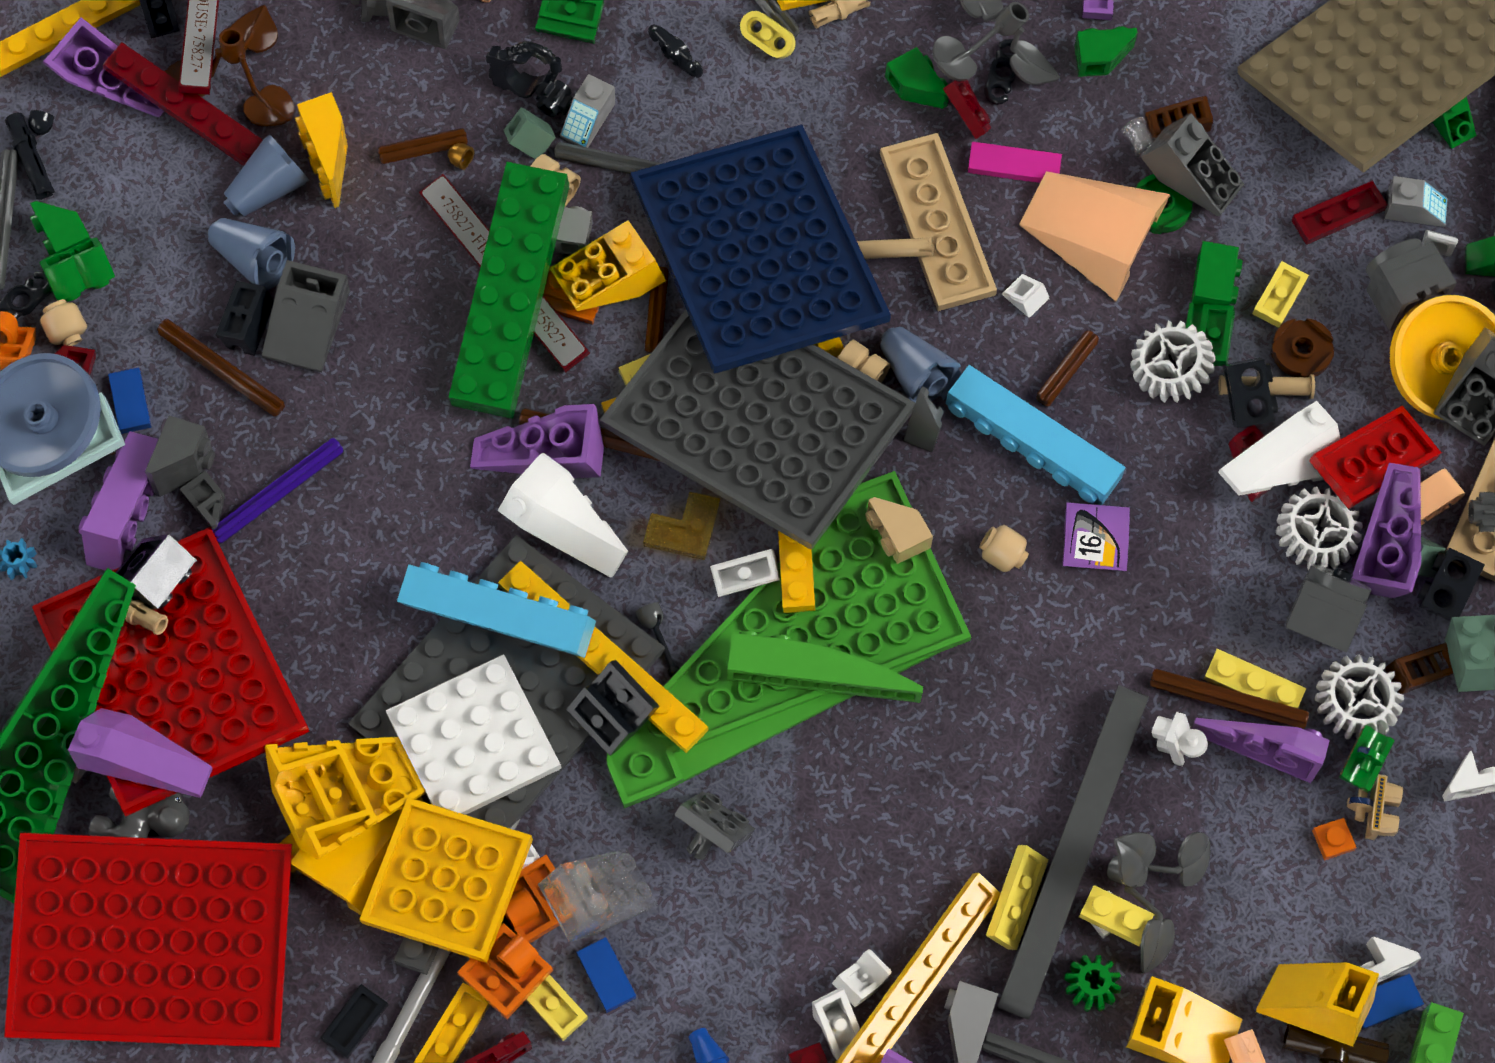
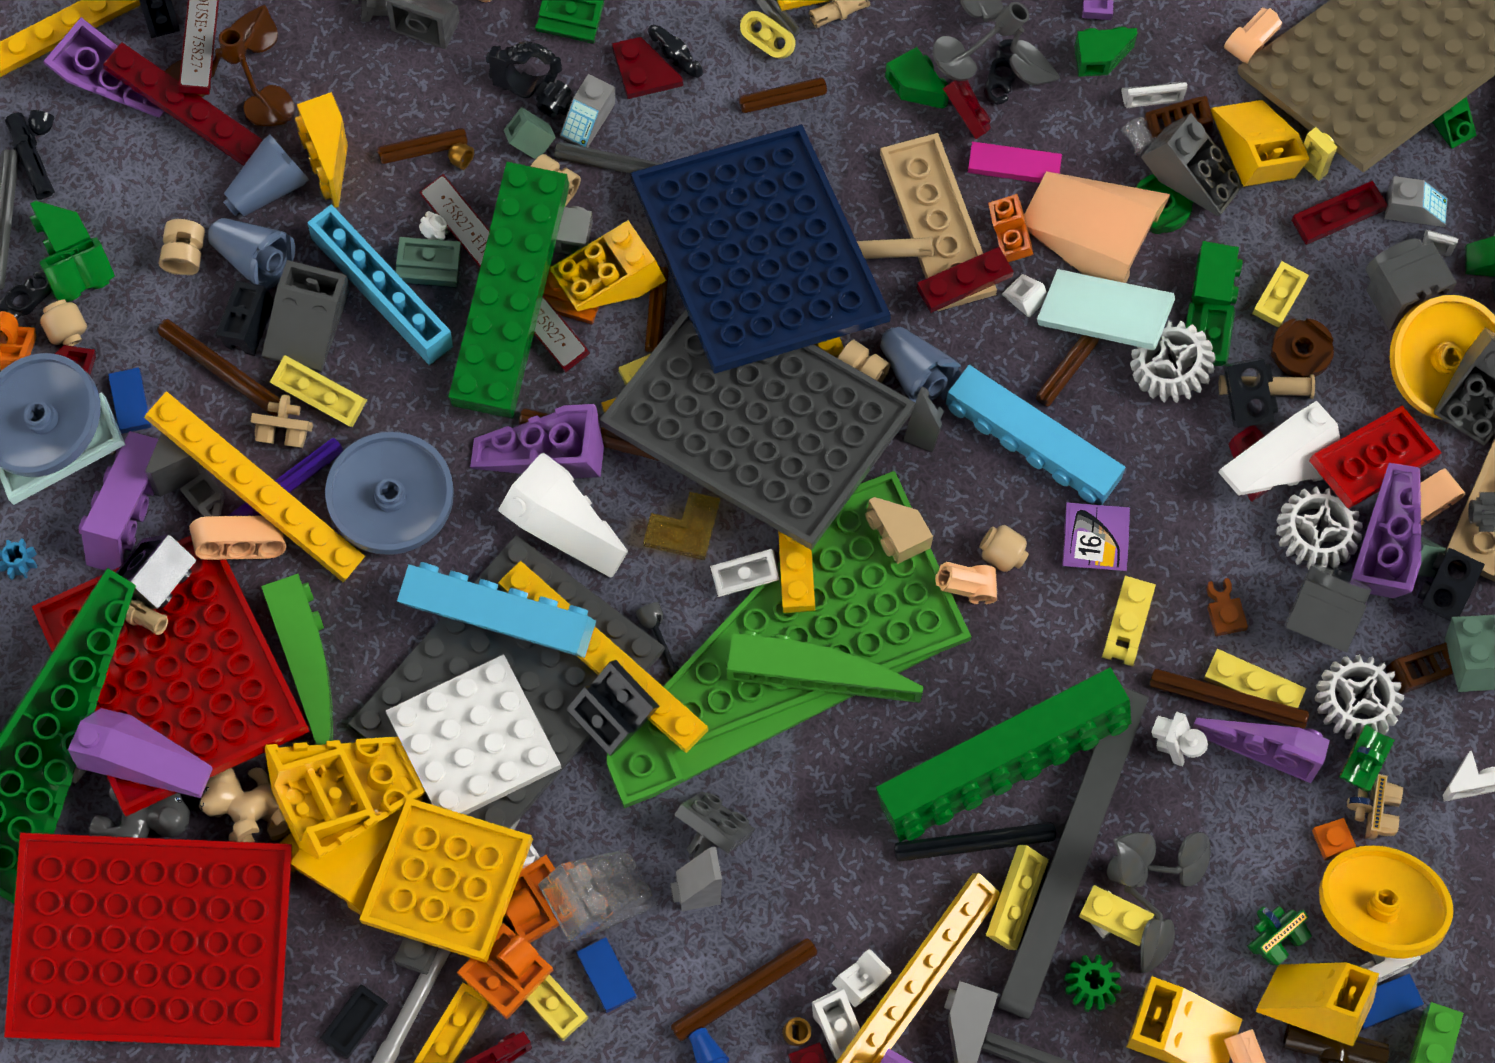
none -> yellow plate [144,391,365,582]
none -> tan wheel [159,219,205,275]
none -> light nougat beam [189,516,286,560]
none -> tan animal [198,767,291,842]
none -> tan hips [251,395,313,448]
none -> bright green slope [261,574,333,745]
none -> light yellow plate [270,355,367,427]
none -> medium azure brick [307,204,453,365]
none -> sand blue dish [325,432,454,555]
none -> sand green plate [396,237,462,287]
none -> white plate [419,211,450,240]
none -> dark red wing [612,37,683,99]
none -> light grey slope [670,847,722,911]
none -> reddish brown axle [671,938,818,1041]
none -> reddish brown axle [739,77,827,113]
none -> pearl gold hinge [782,1017,811,1046]
none -> green brick [876,667,1132,842]
none -> black axle [894,822,1056,862]
none -> dark red plate [916,247,1014,313]
none -> light nougat piece [935,562,997,604]
none -> orange slope [988,194,1034,262]
none -> light aqua tile [1037,269,1175,350]
none -> light yellow plate [1102,576,1156,667]
none -> white slope [1121,82,1187,108]
none -> dark orange plate [1206,578,1248,636]
none -> yellow slope [1211,100,1310,187]
none -> light nougat piece [1224,8,1282,64]
none -> green hips [1247,906,1312,966]
none -> light yellow plate [1304,127,1337,181]
none -> yellow dish [1319,846,1453,959]

